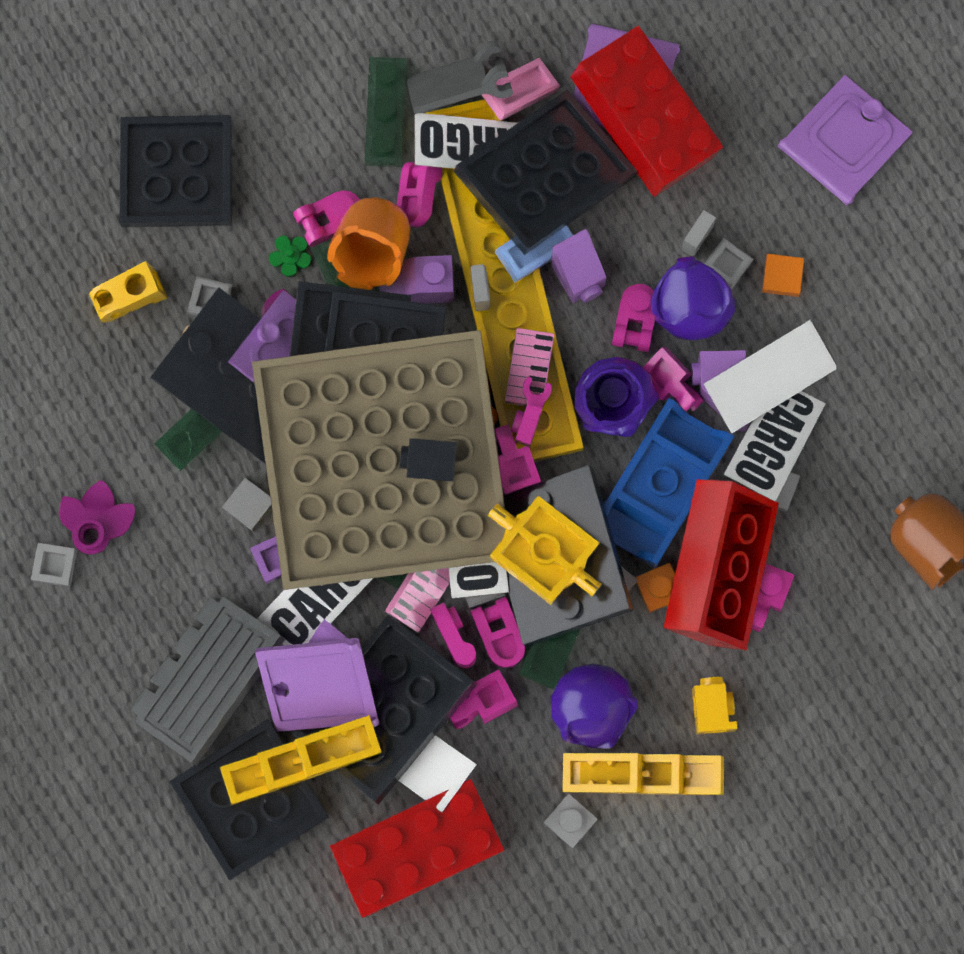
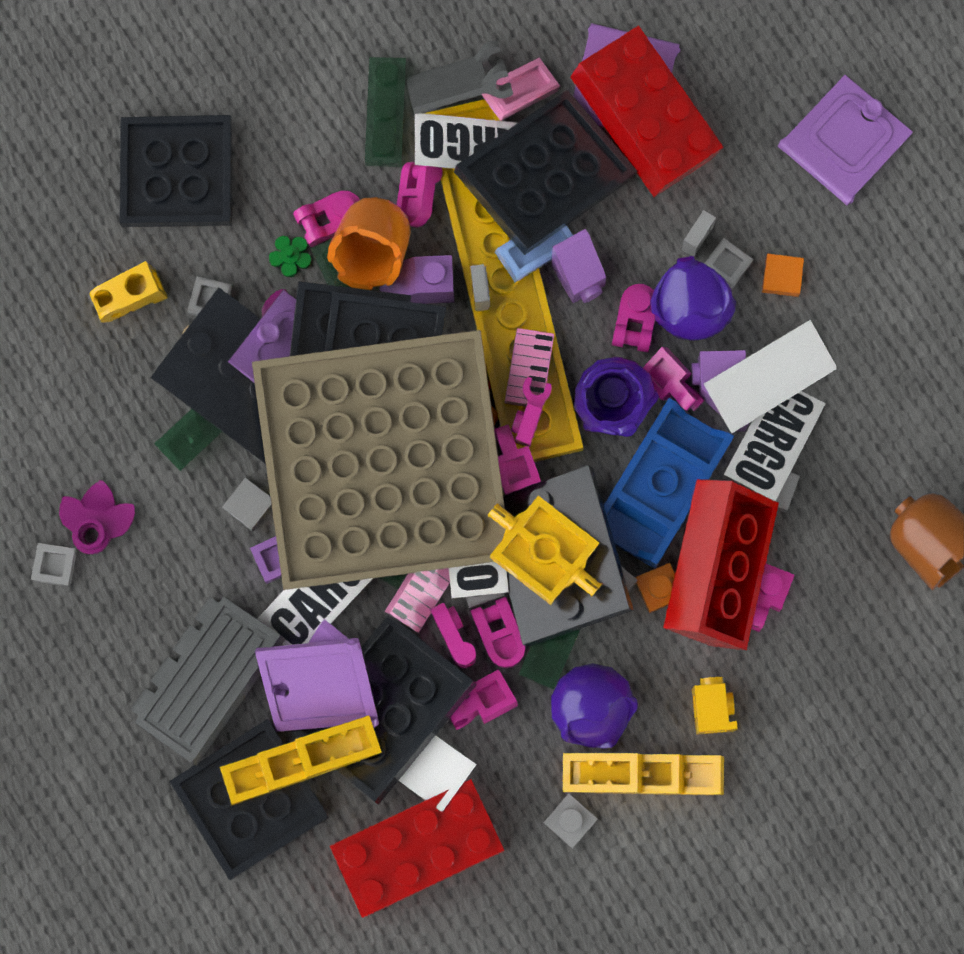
black brick [400,438,457,482] -> none

